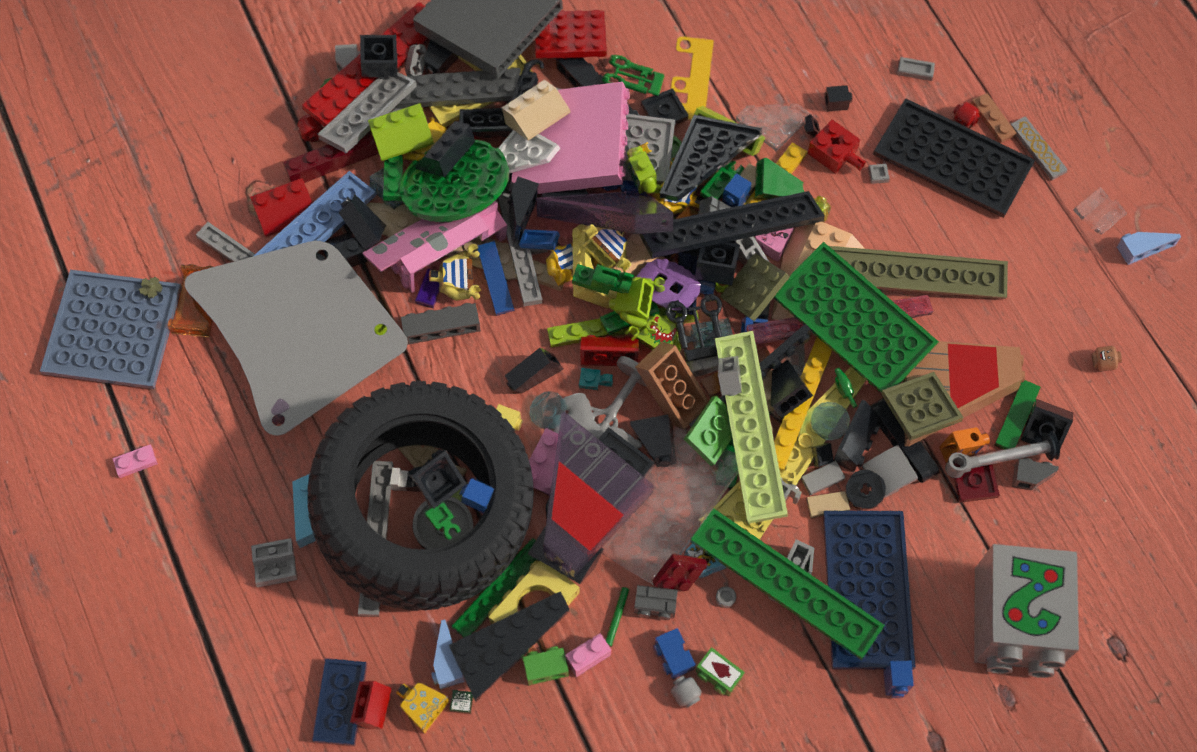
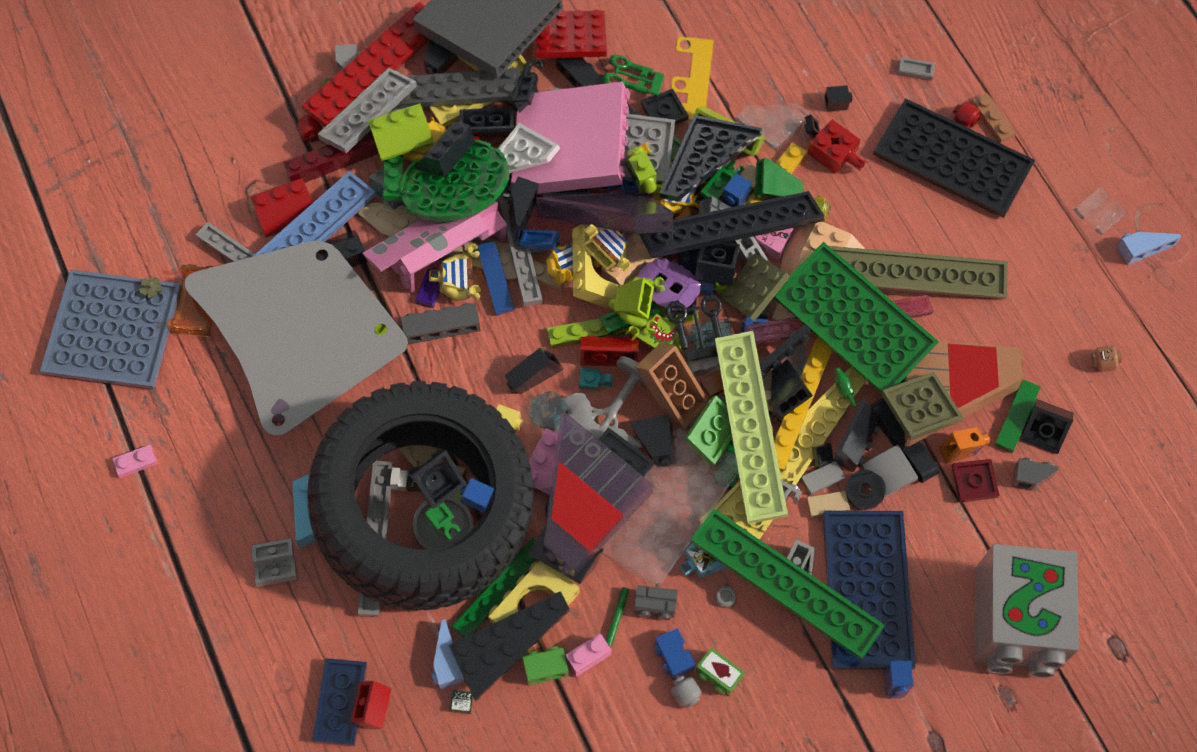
black slope [338,194,386,251] -> none
black brick [360,35,398,77] -> none
yellow torso [396,682,449,734] -> none
light grey beam [405,44,426,76] -> none
tan slope [502,80,571,141] -> none
green plate [571,264,634,295] -> none
dark red plate [652,554,708,591] -> none
light grey slope [718,356,742,396] -> none
clear light blue tile [811,402,850,440] -> none
light grey tile [868,164,890,184] -> none
piece [945,431,1060,478] -> none
light grey tile [1011,116,1068,180] -> none

